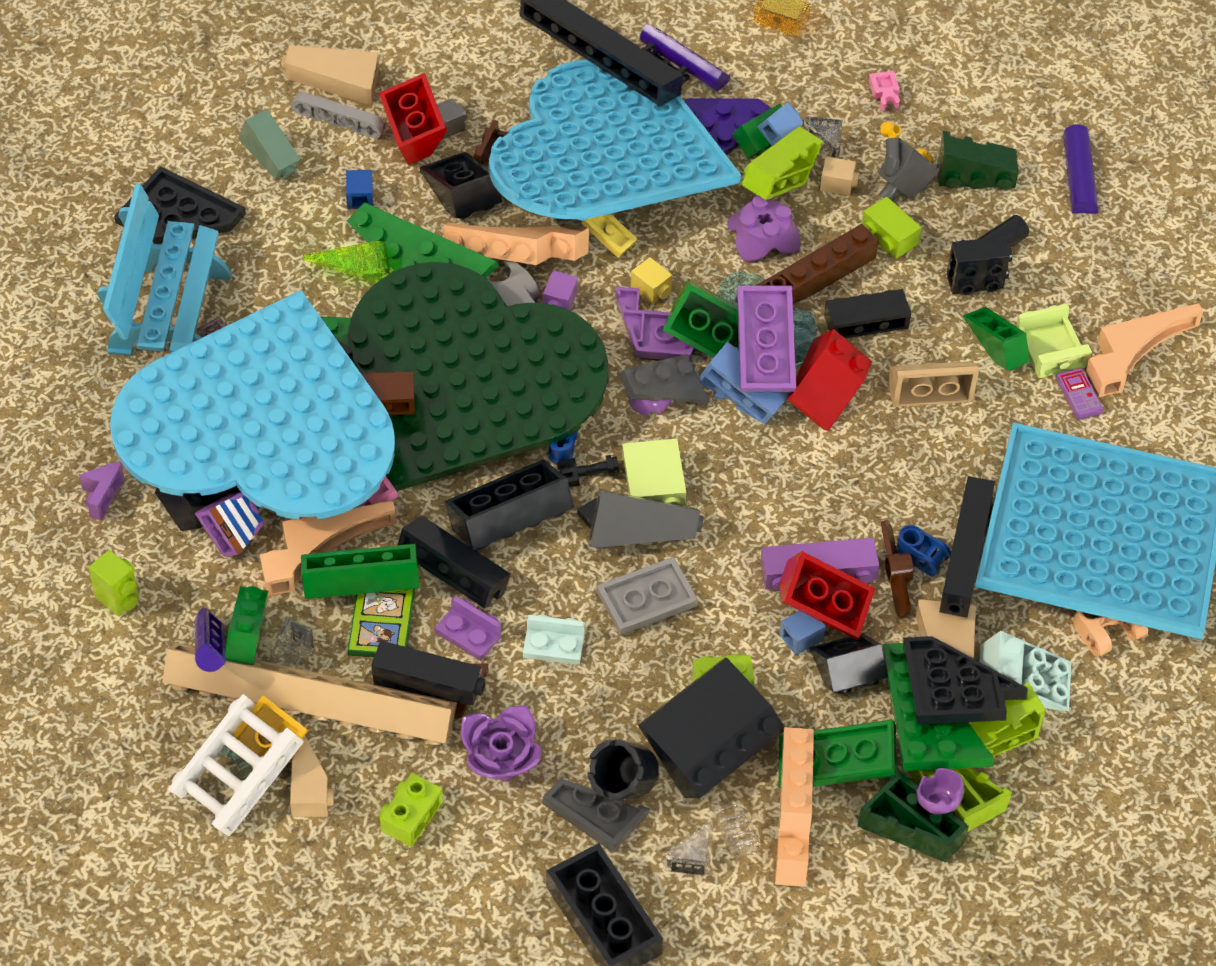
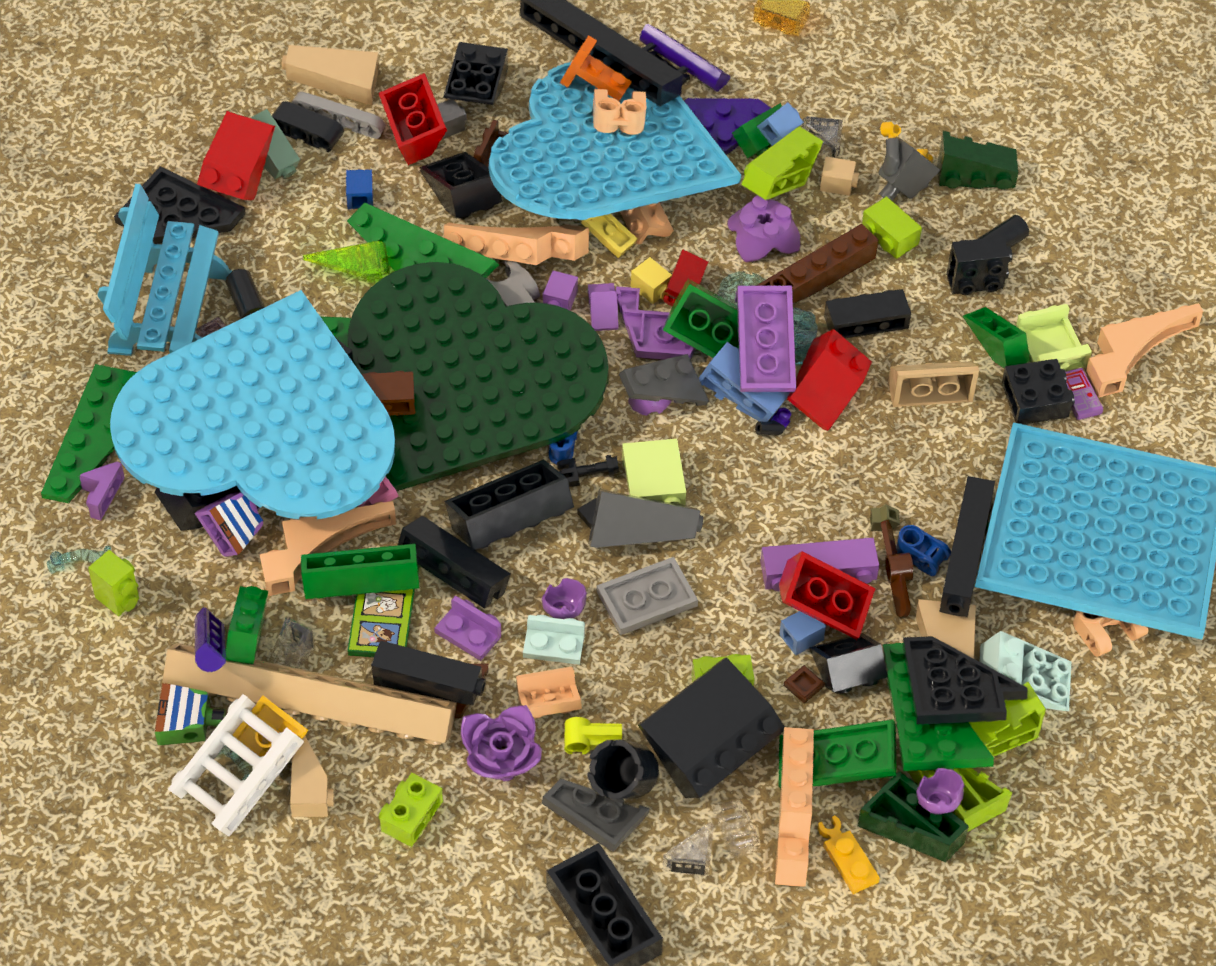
bright pink plate [869,71,900,111] -> none
dark purple brick [1063,124,1098,214] -> none
none -> green wing [41,364,137,504]
none -> clear light blue piece [47,546,111,574]
none -> torso [155,683,226,745]
none -> red slope [197,111,275,200]
none -> black brick [225,269,265,319]
none -> black beam [272,101,344,152]
none -> black slope [443,42,508,105]
none -> light nougat bracket [516,667,582,718]
none -> medium lavender hair [542,578,587,619]
none -> orange bracket [560,36,632,101]
none -> neon yellow piece [564,717,622,755]
none -> medium lavender slope [588,283,618,331]
none -> light nougat piece [593,89,647,135]
none -> light nougat bracket [620,202,674,244]
none -> red hinge [663,249,709,306]
none -> arm [755,407,791,436]
none -> reddish brown tile [783,665,825,704]
none -> yellow plate [818,816,880,894]
none -> olive piece [870,504,900,531]
none -> black brick [1002,359,1075,424]

